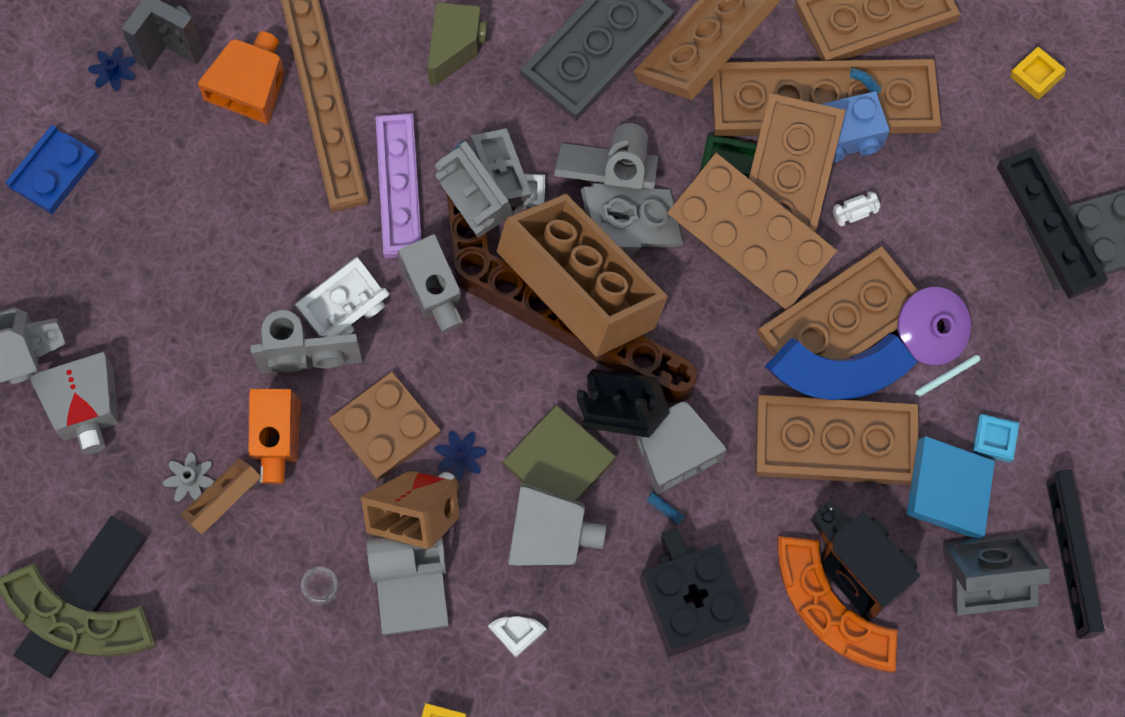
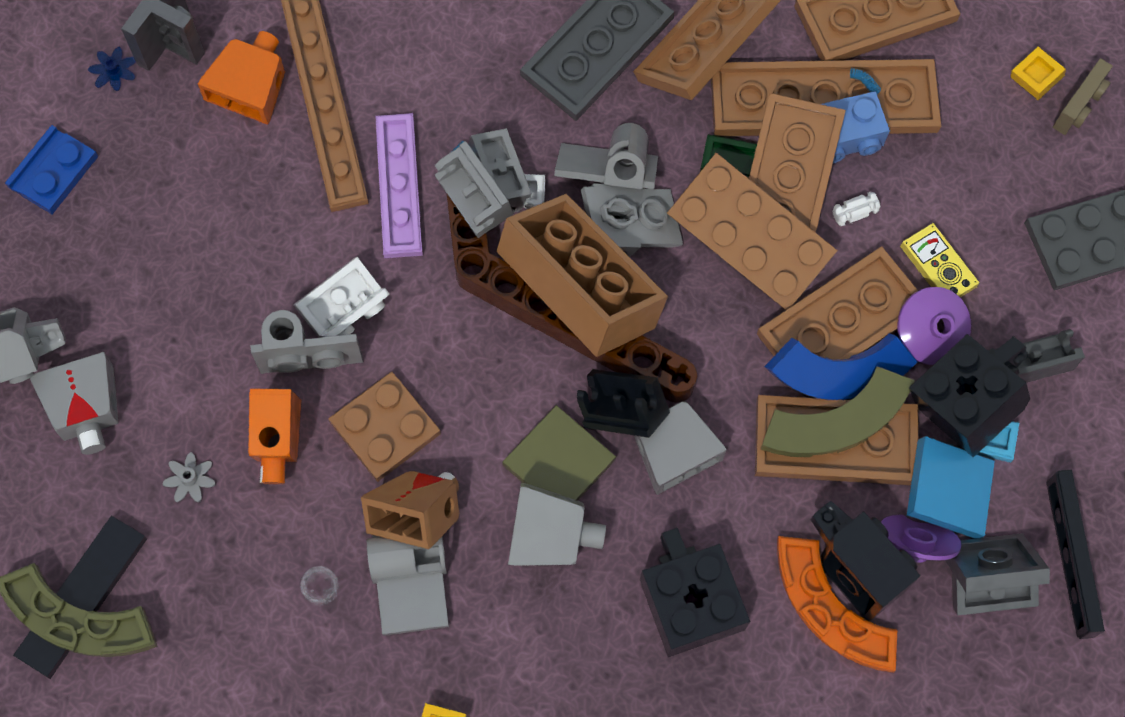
medium nougat tile [180,458,261,535] -> none
light grey torso [398,234,463,333] -> none
olive slope [427,2,488,85] -> none
clear blue plant [435,431,487,481] -> none
white tile [488,616,547,658] -> none
dark azure leg [647,491,684,525] -> none
black plate [997,148,1108,299] -> none
none -> olive tile [761,367,915,457]
none -> medium lavender dish [881,515,962,563]
none -> light yellow tile [900,223,979,298]
none -> black hinge [909,334,1030,457]
none -> dark grey hinge [995,329,1085,383]
none -> dark tan plate [1053,58,1113,135]

